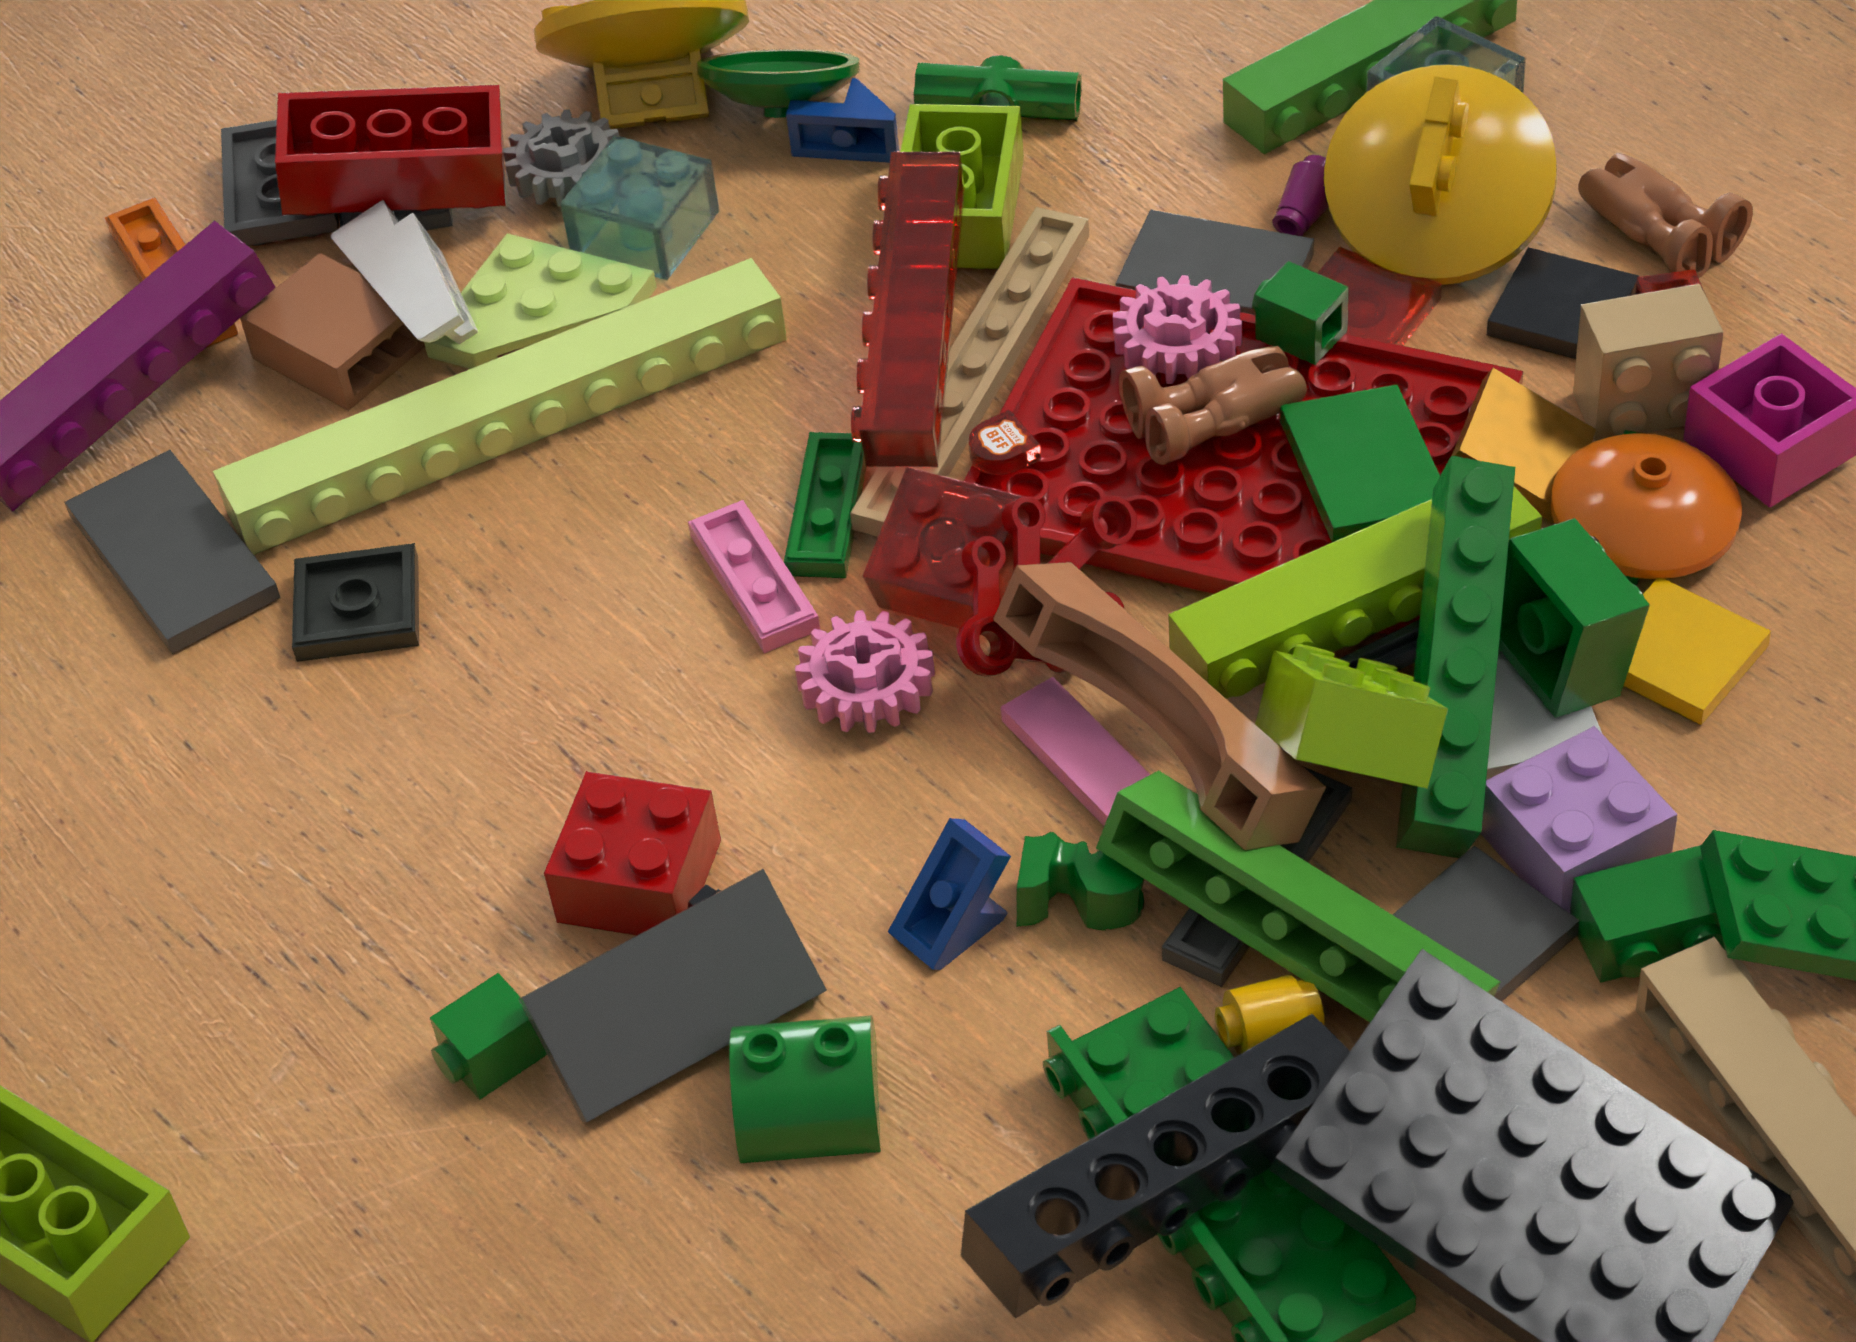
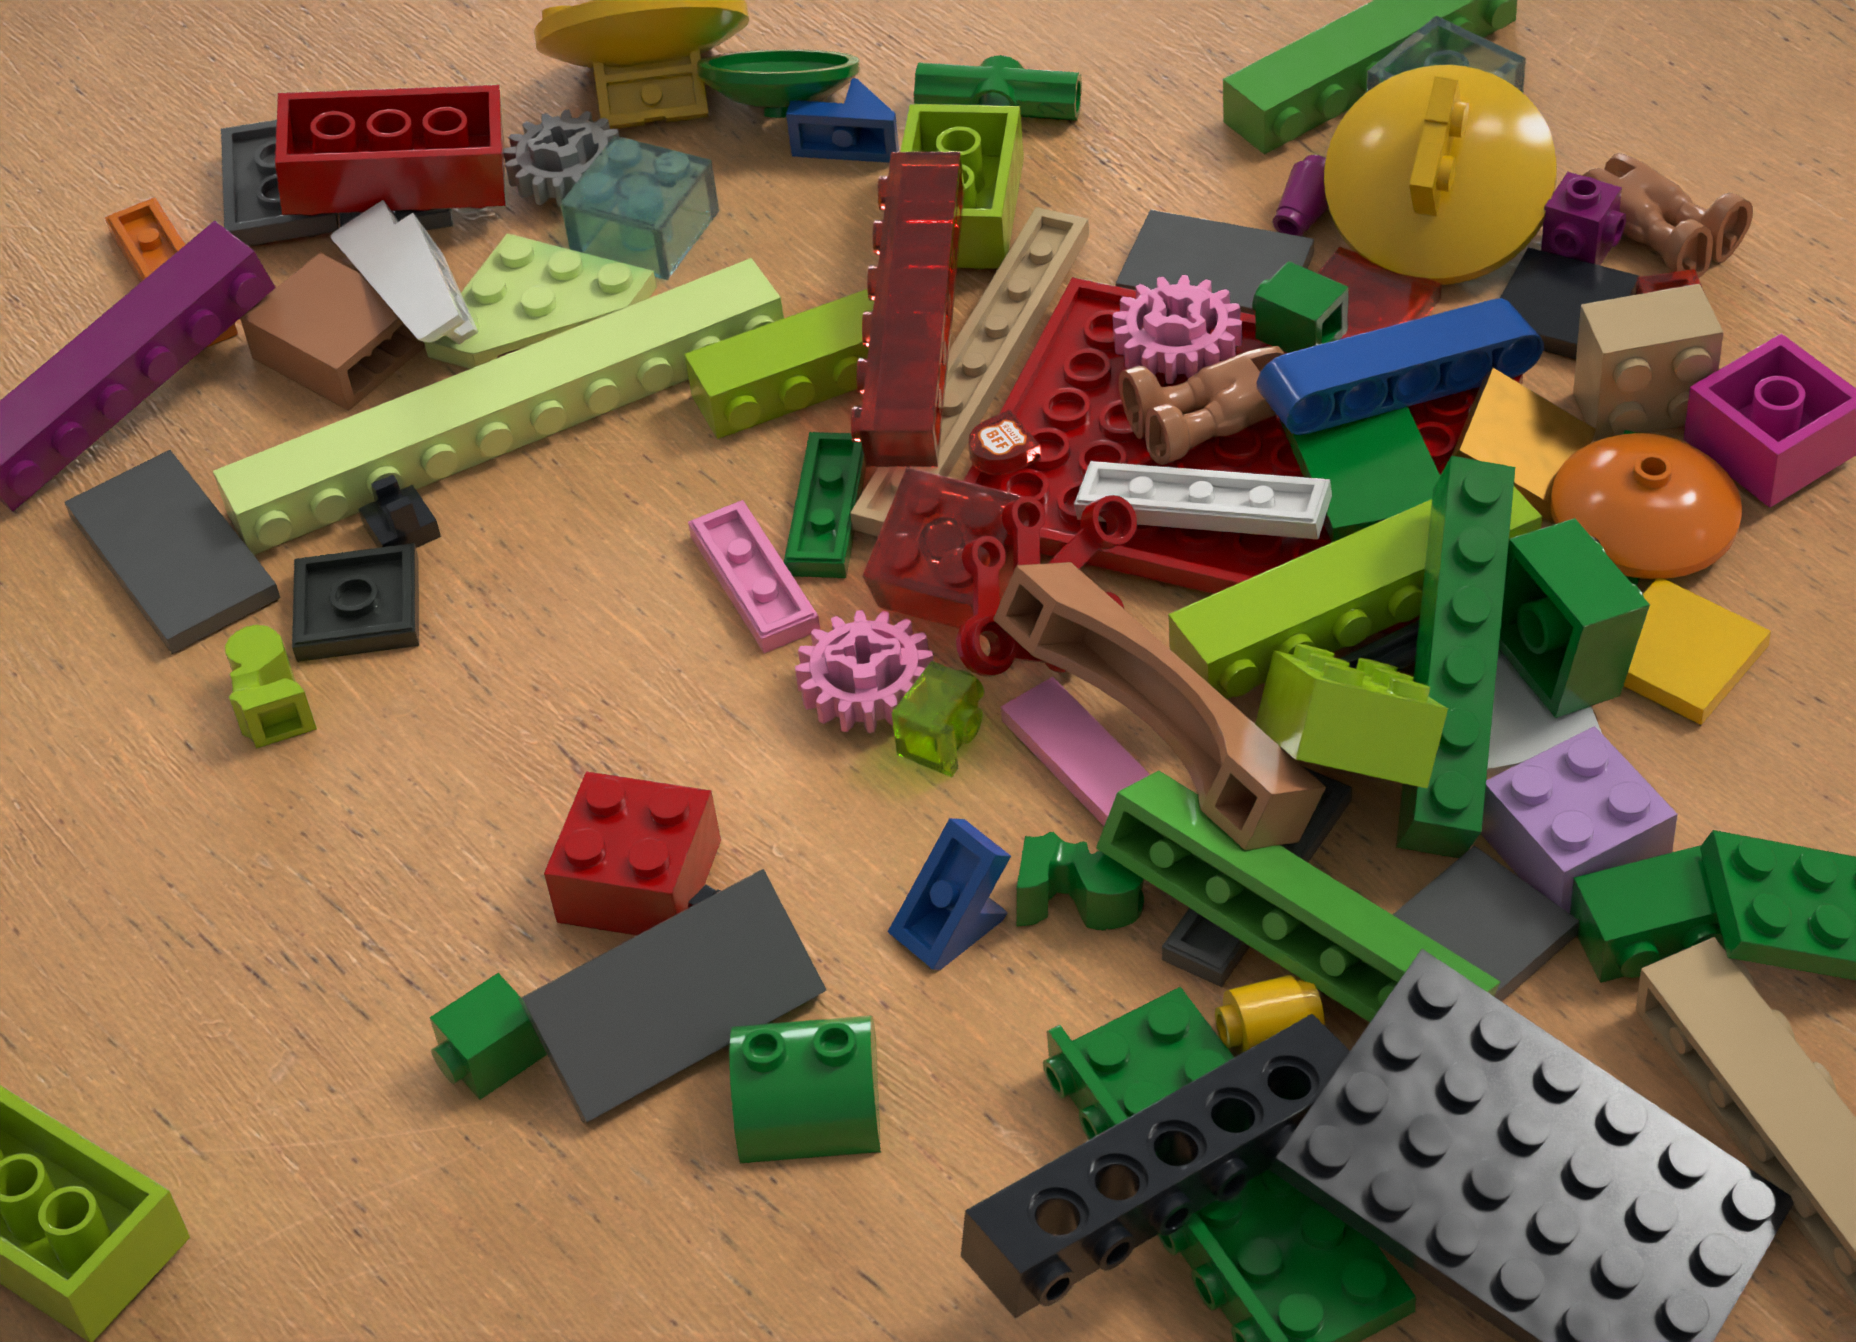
none -> lime leg [225,625,317,749]
none -> black tile [358,474,441,548]
none -> lime brick [684,278,931,439]
none -> clear neon green brick [891,661,985,777]
none -> white tile [1074,461,1332,539]
none -> blue beam [1256,298,1544,435]
none -> magenta brick [1541,172,1626,265]

